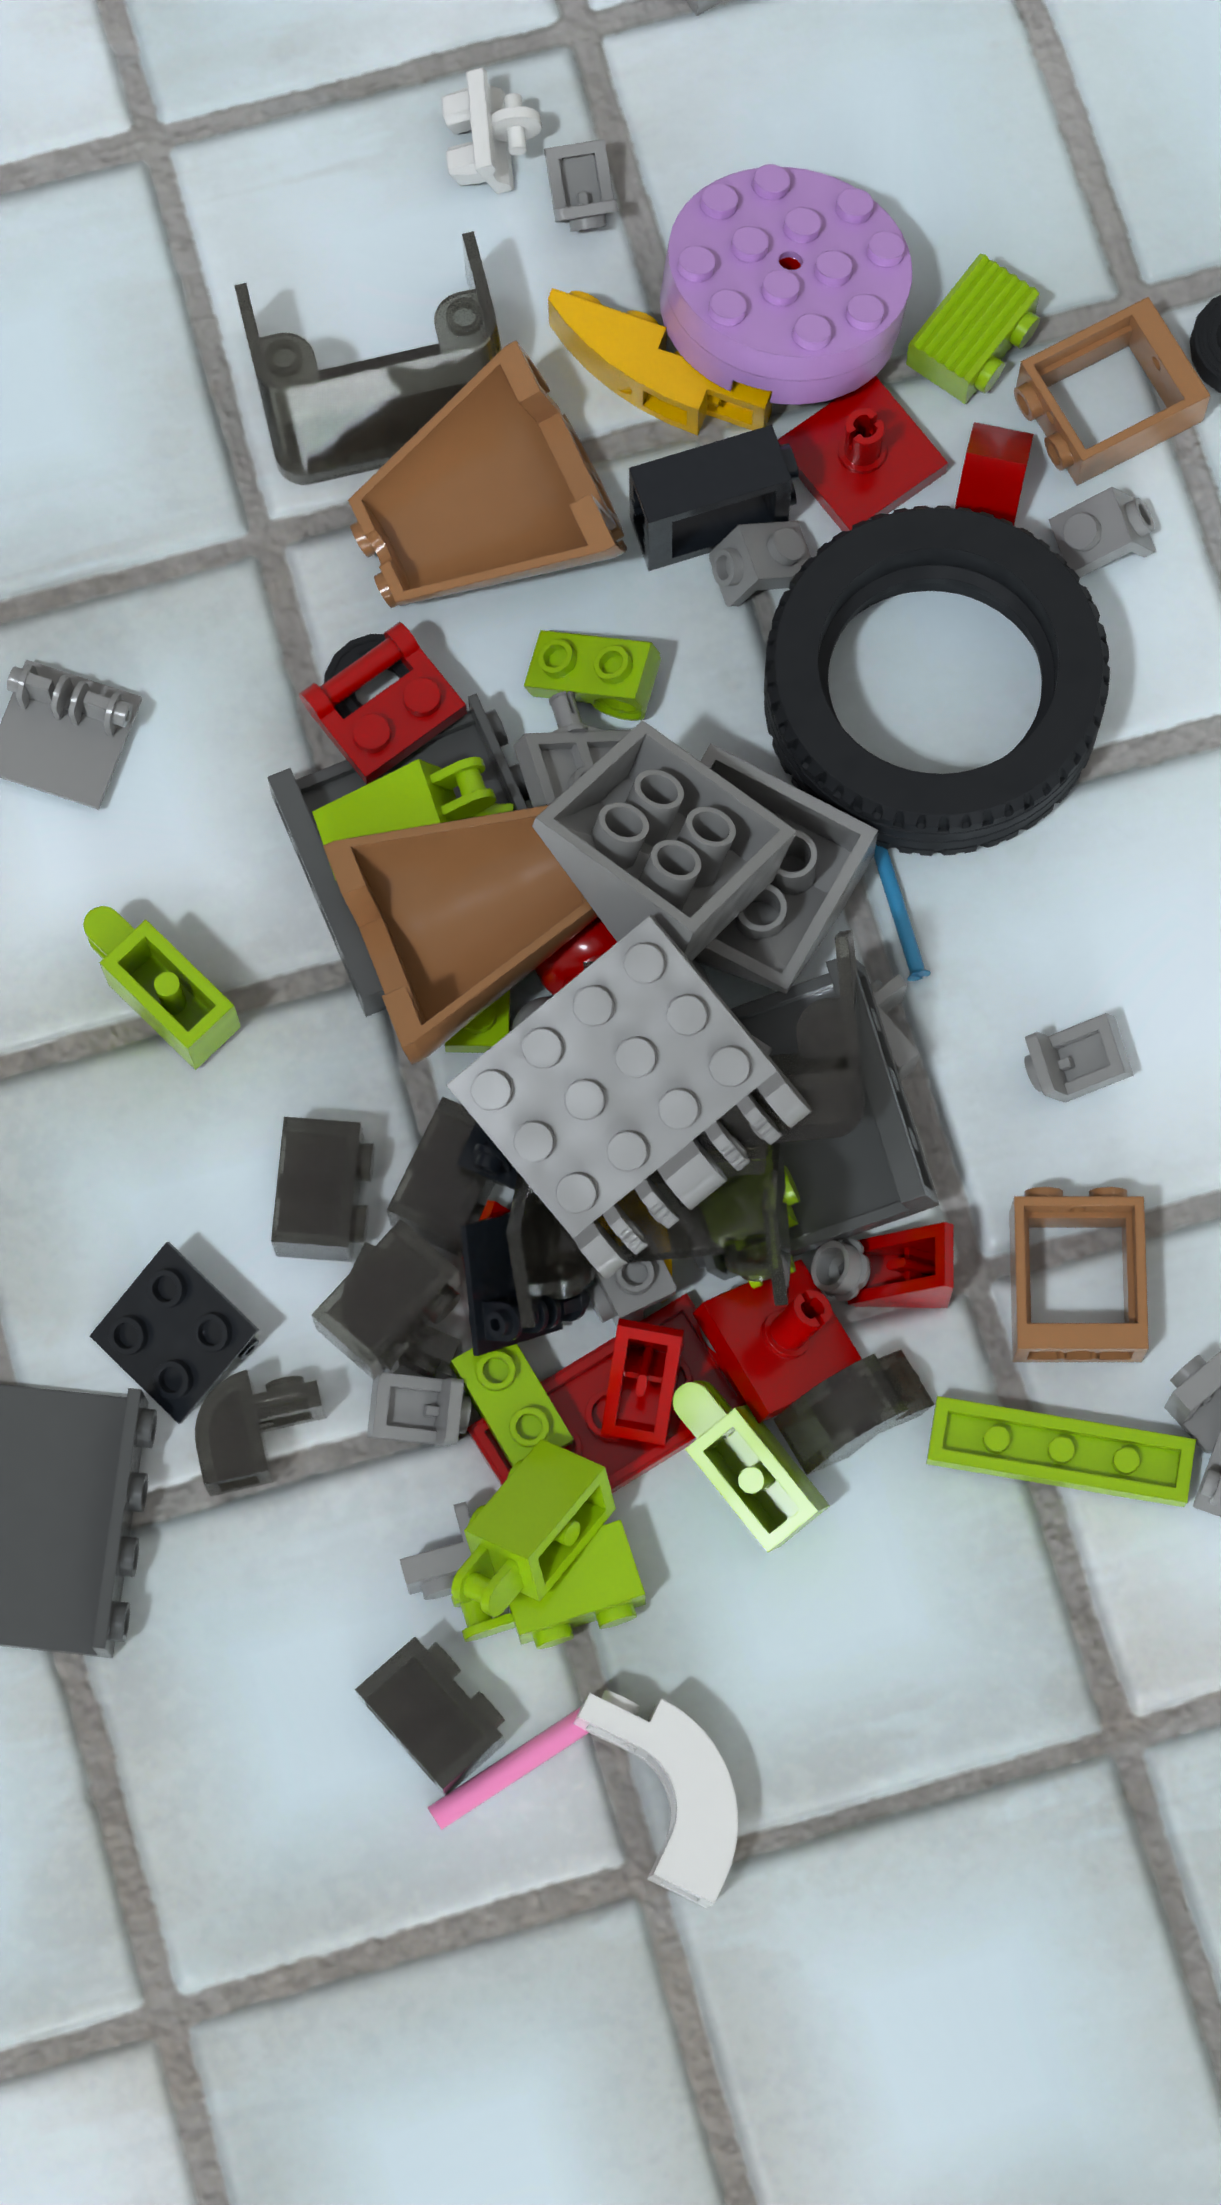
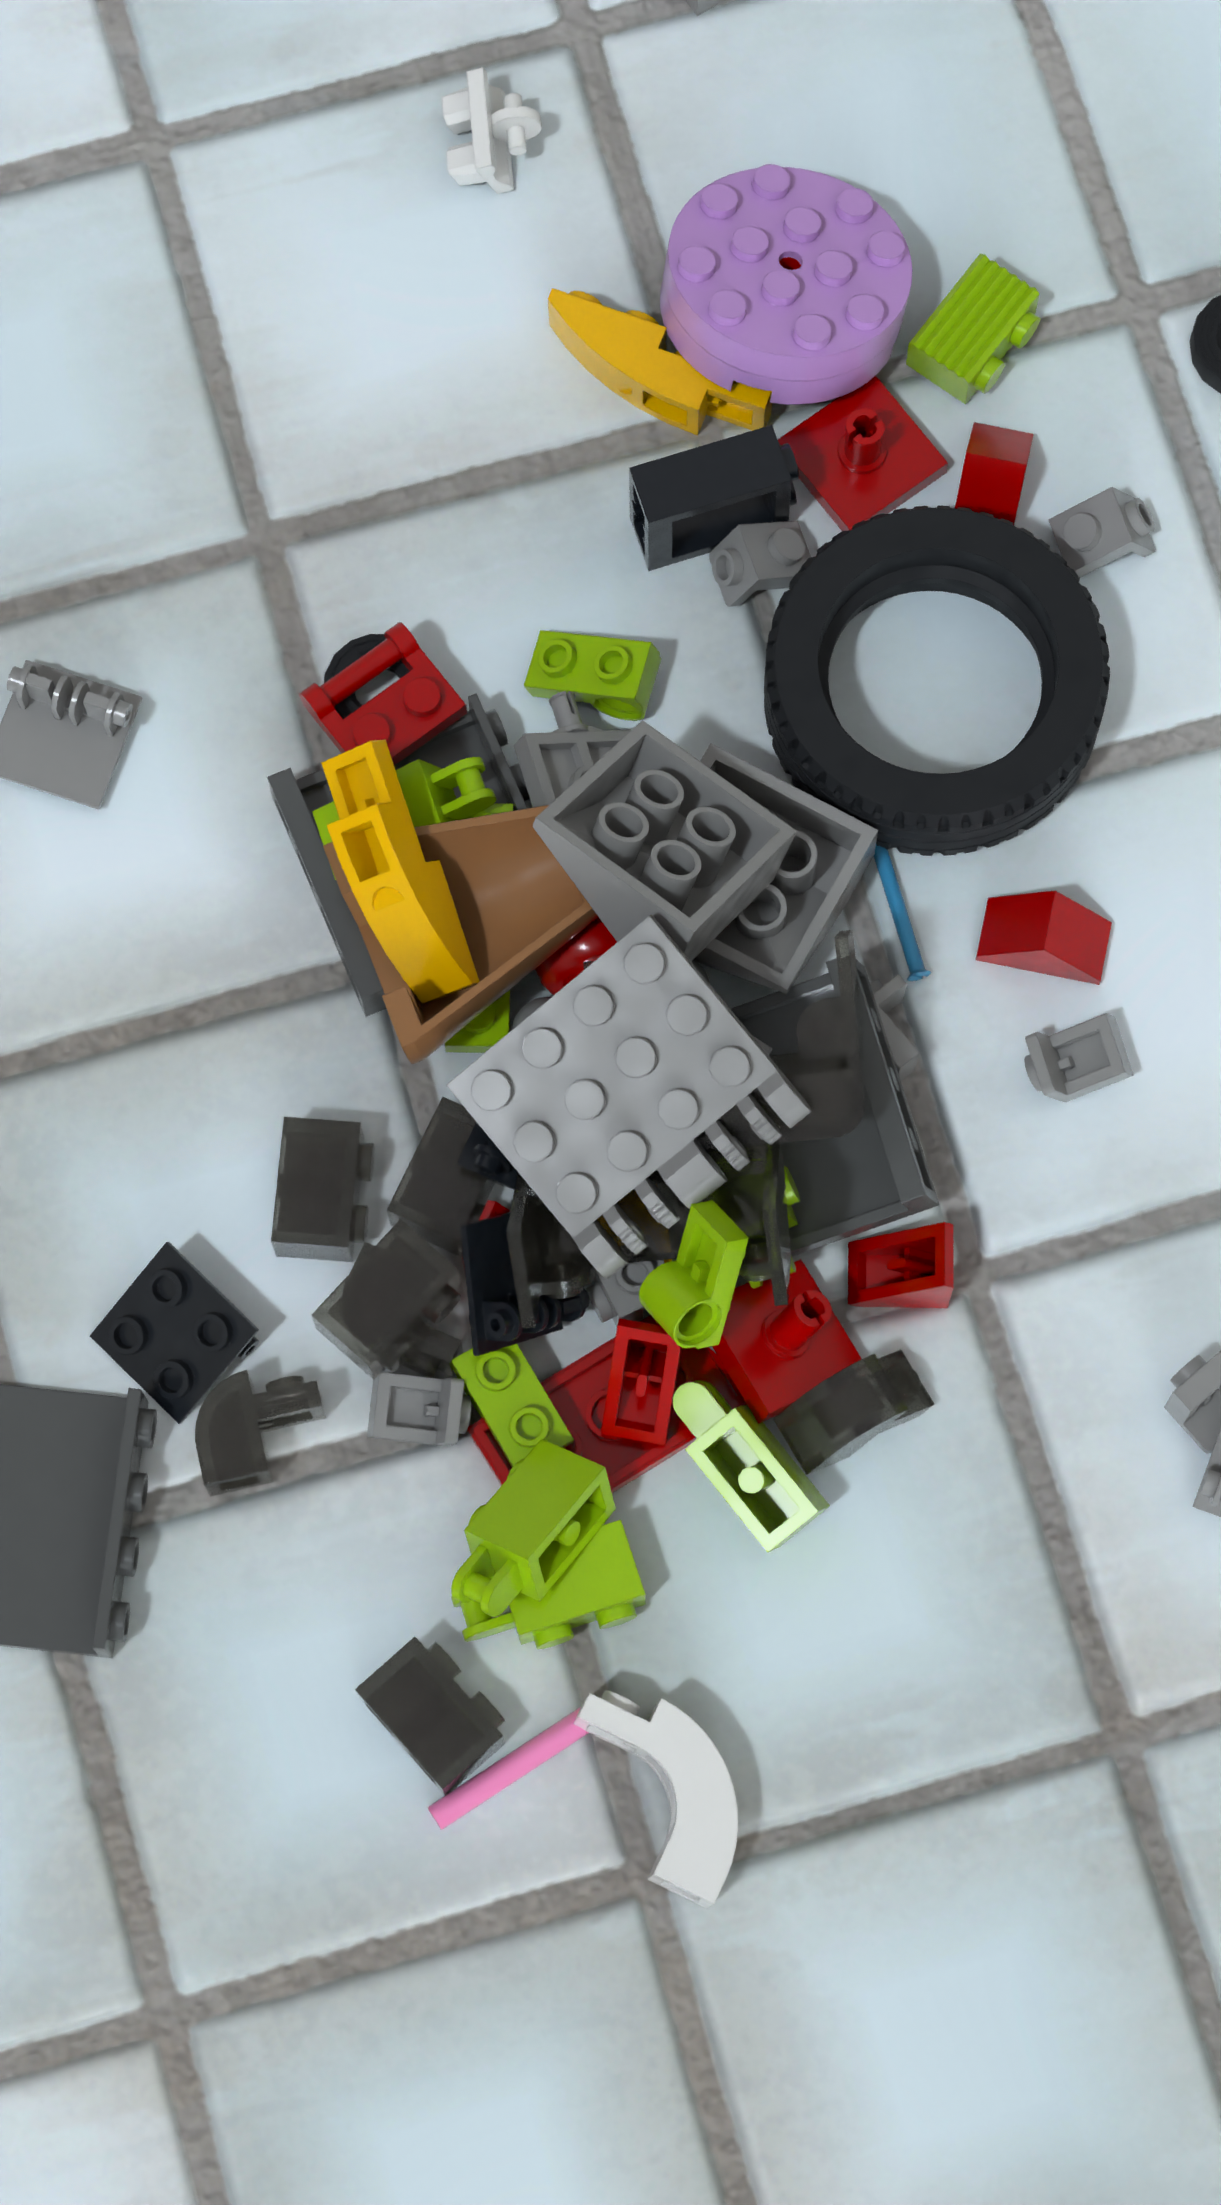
lime brick [83,906,241,1070] -> none
clear smoke windscreen [234,231,502,485] -> none
medium nougat cone [348,340,627,608] -> none
light grey bracket [400,1501,471,1600] -> none
light grey bracket [544,139,618,231] -> none
light grey plate [811,1238,870,1302] -> none
lime plate [926,1396,1196,1507] -> none
medium nougat window [1009,1187,1149,1362] -> none
medium nougat window [1014,297,1211,486] -> none
none -> yellow slope [321,740,480,1004]
none -> lime plate [639,1200,749,1349]
none -> red slope [976,890,1112,985]

